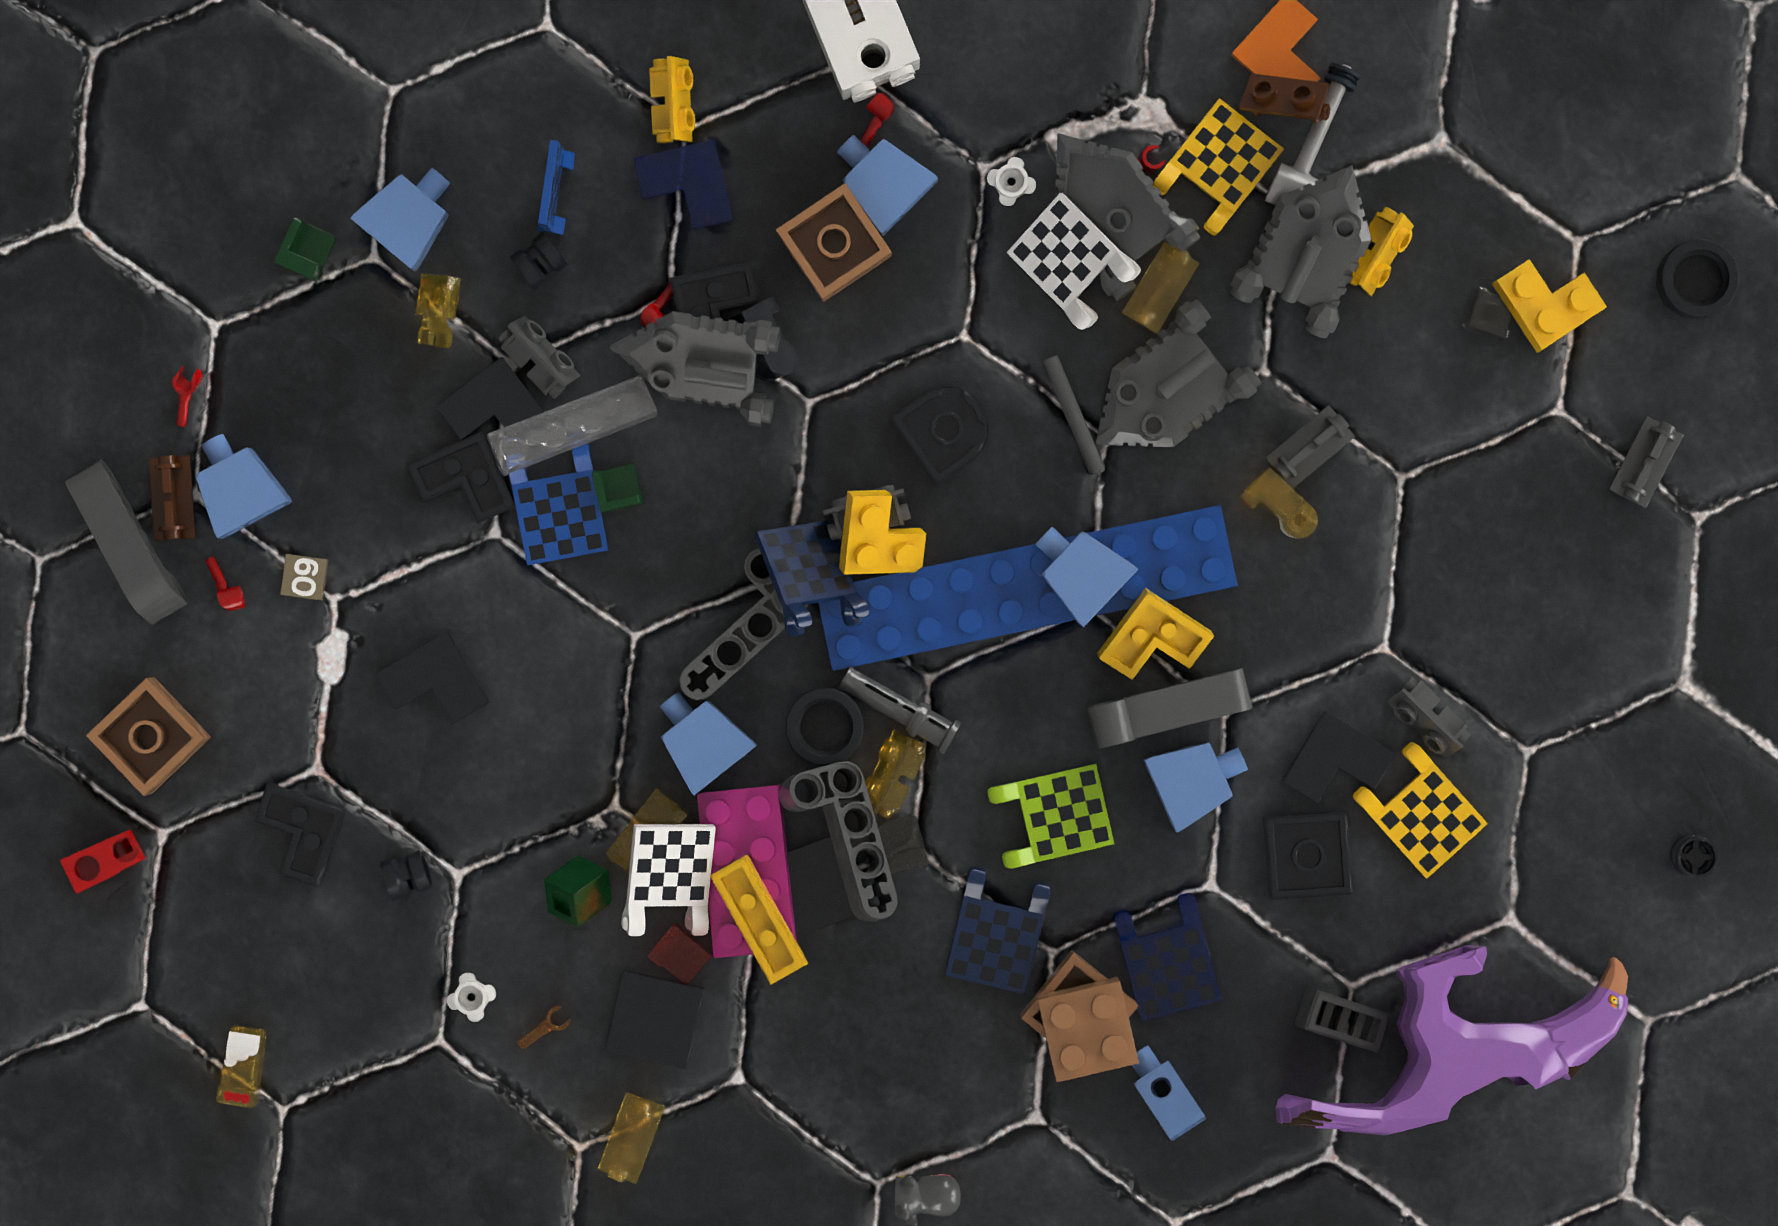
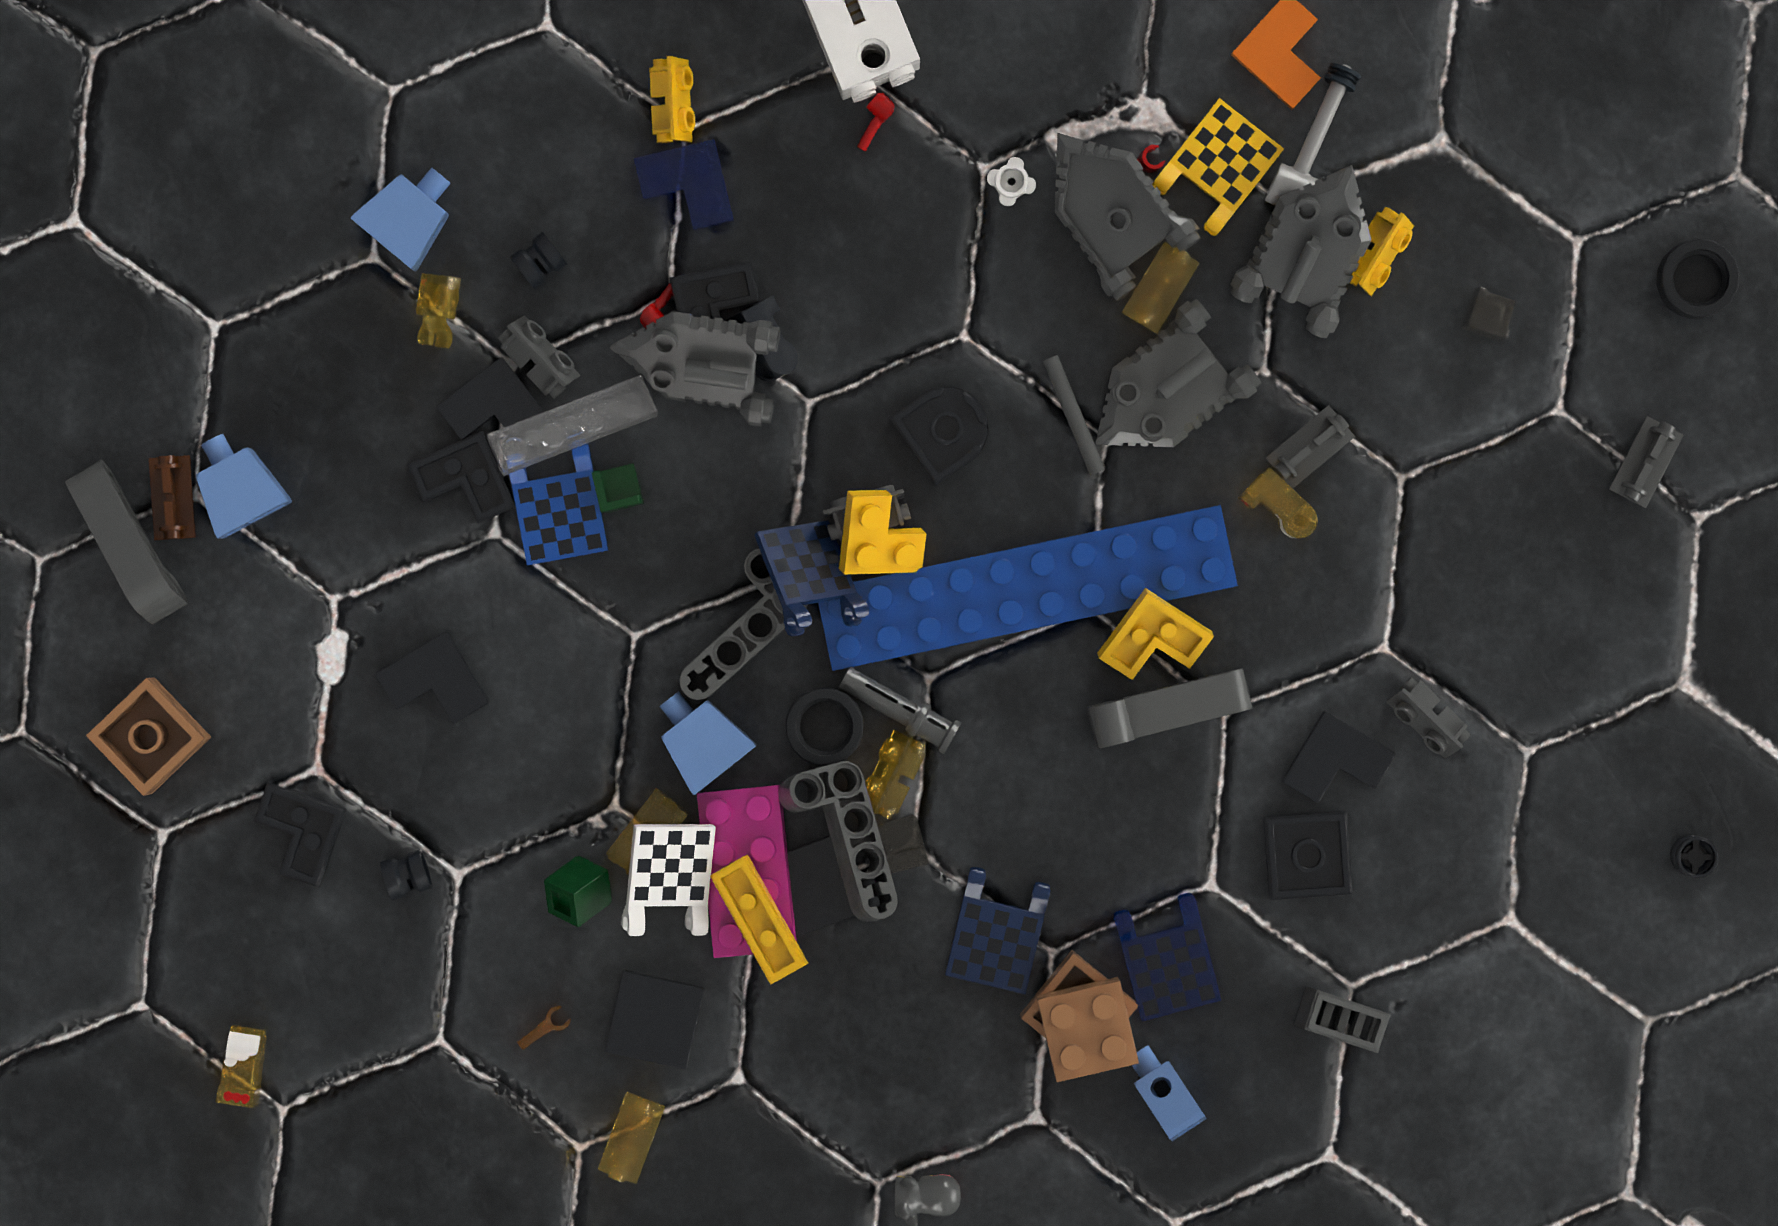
red leg [60,829,146,894] -> none
red hand [172,366,203,427] -> none
red hand [205,556,245,611] -> none
dark green panel [274,217,336,282] -> none
dark tan tile [280,554,329,601] -> none
white plate [447,973,496,1022] -> none
blue flag [537,140,575,236] -> none
clear red panel [647,922,713,984] -> none
medium nougat brick [776,183,892,302] -> none
medium blue torso [837,135,938,237] -> none
lime flag [987,764,1114,869] -> none
white flag [1007,192,1141,330] -> none
medium blue torso [1035,527,1138,627] -> none
medium blue torso [1143,742,1248,832] -> none
reddish brown hinge [1239,73,1330,124] -> none
medium lavender animal [1275,945,1628,1136] -> none
yellow flag [1352,742,1488,879] -> none
yellow plate [1492,259,1607,353] -> none

